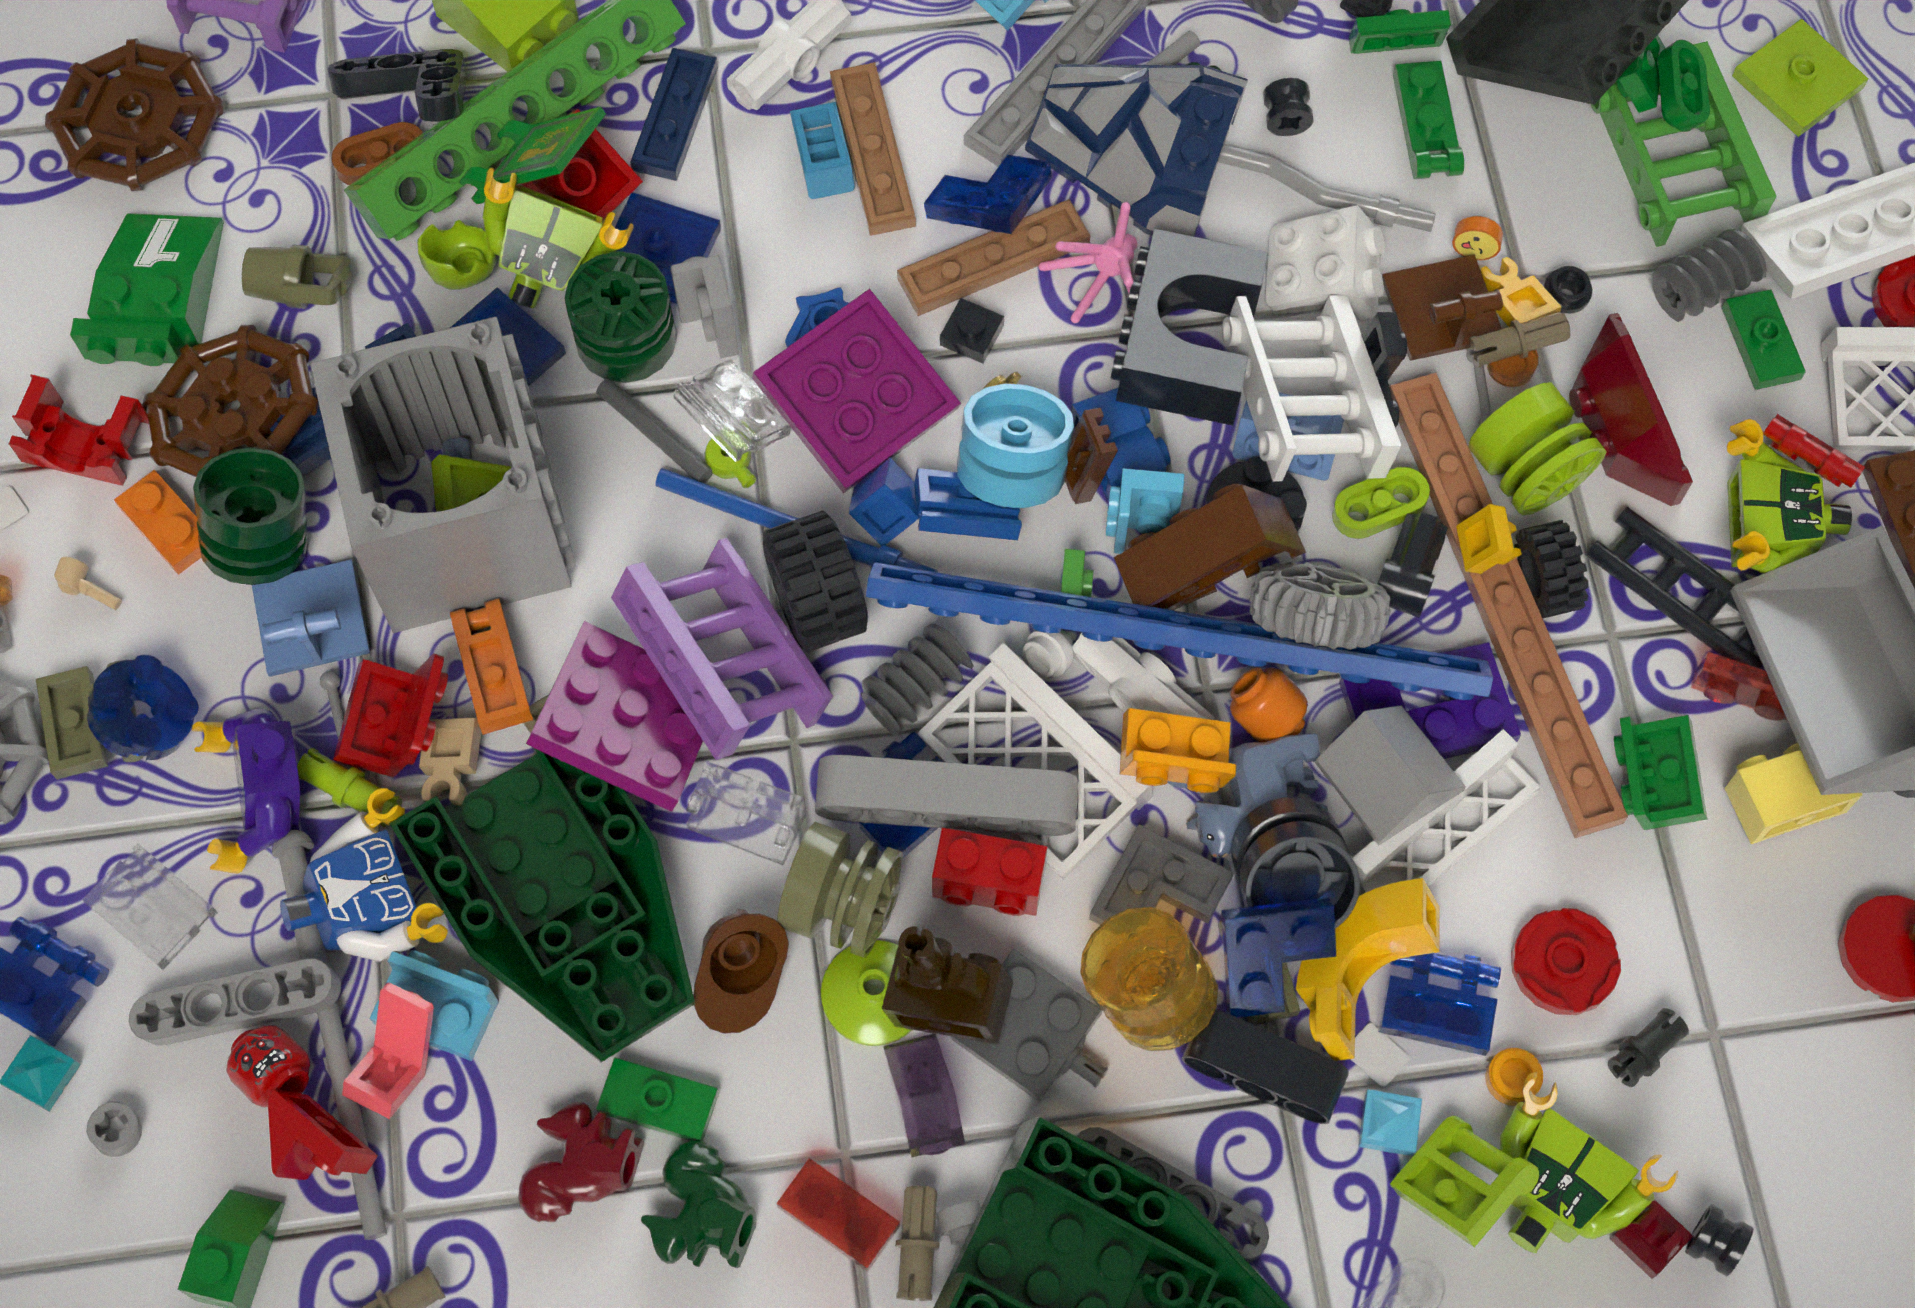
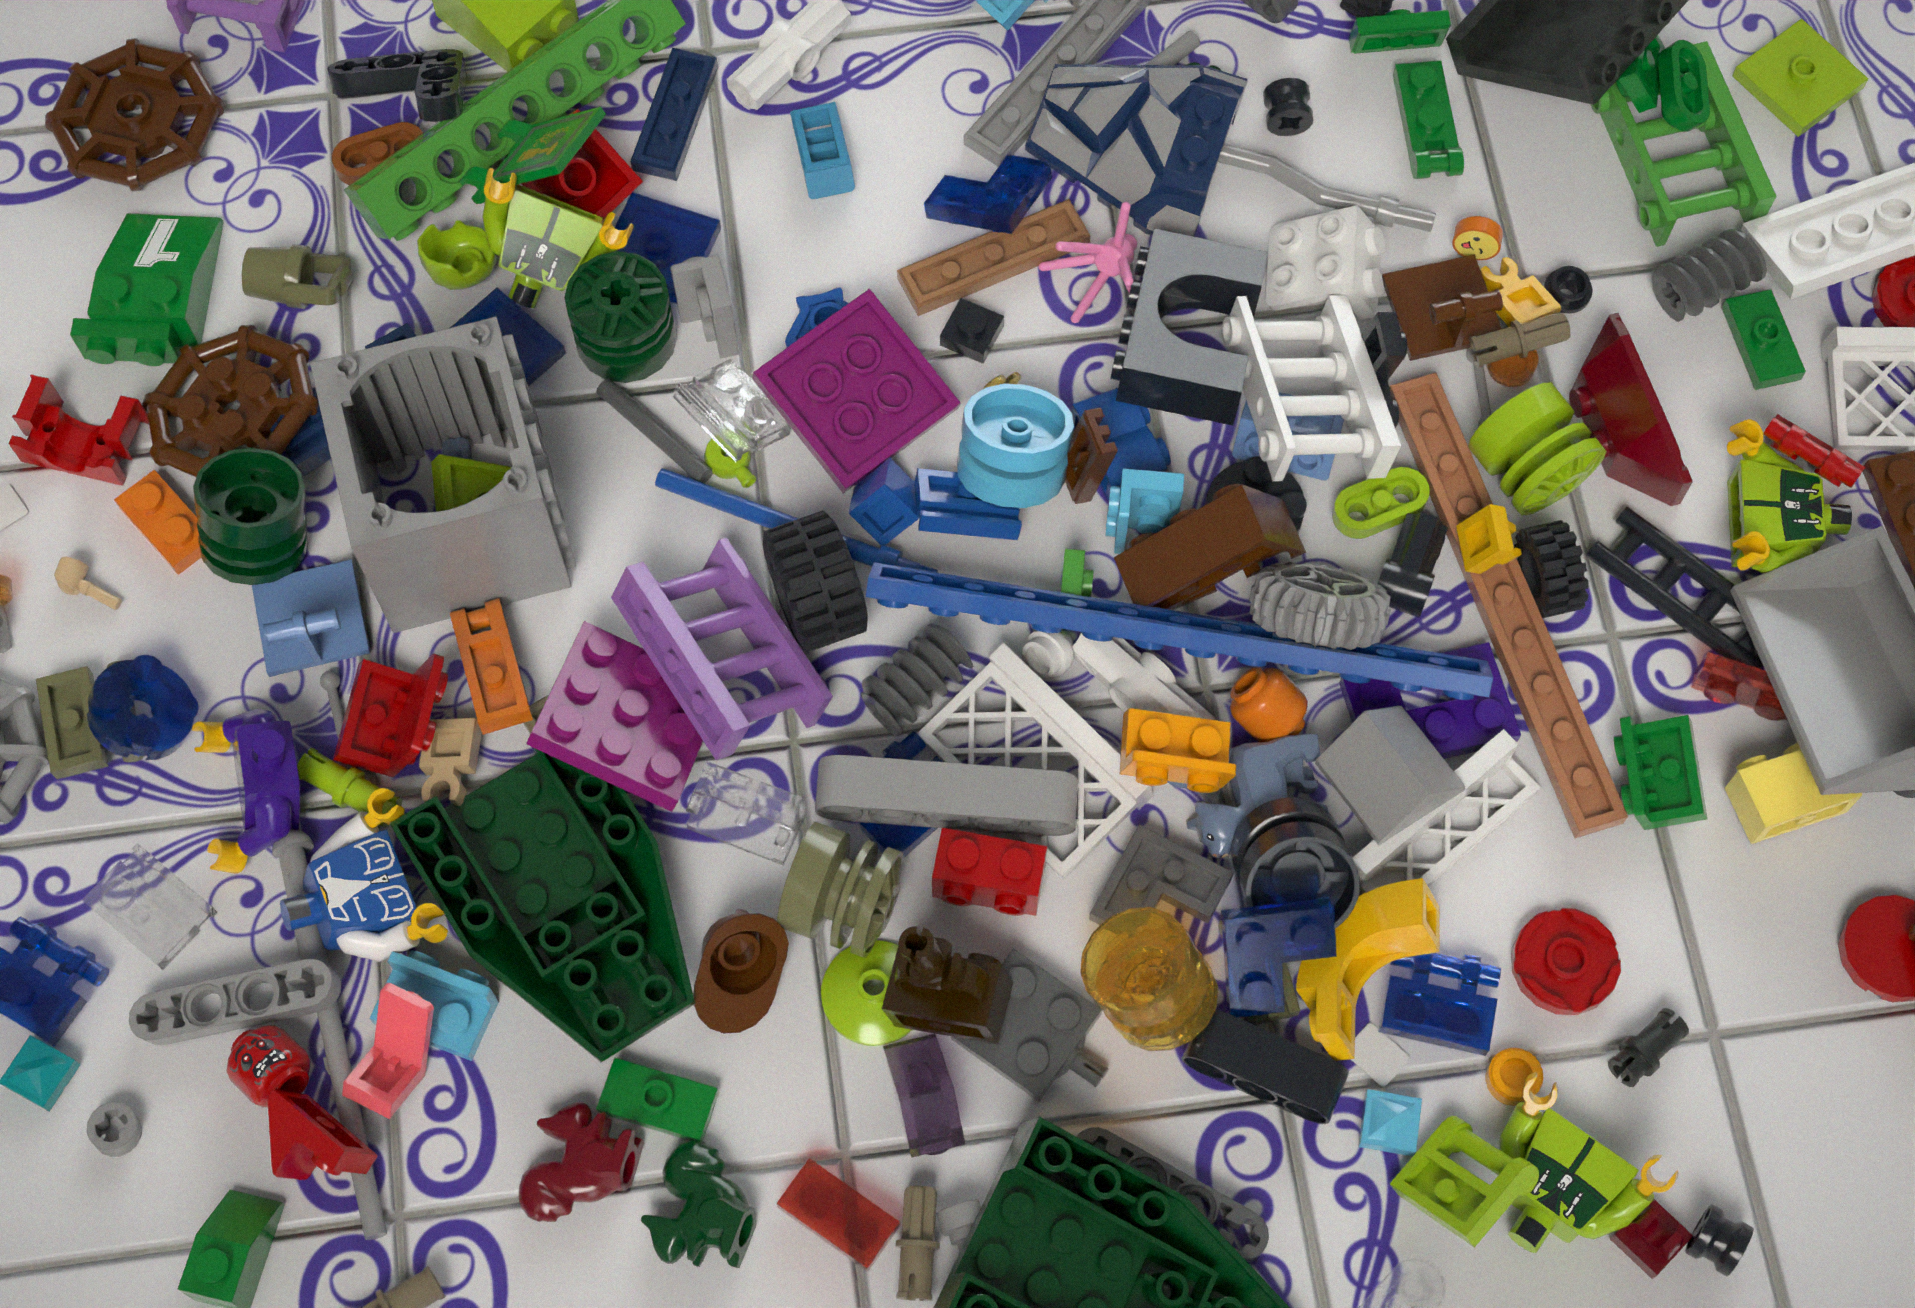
medium nougat tile [830,62,916,236] -> none

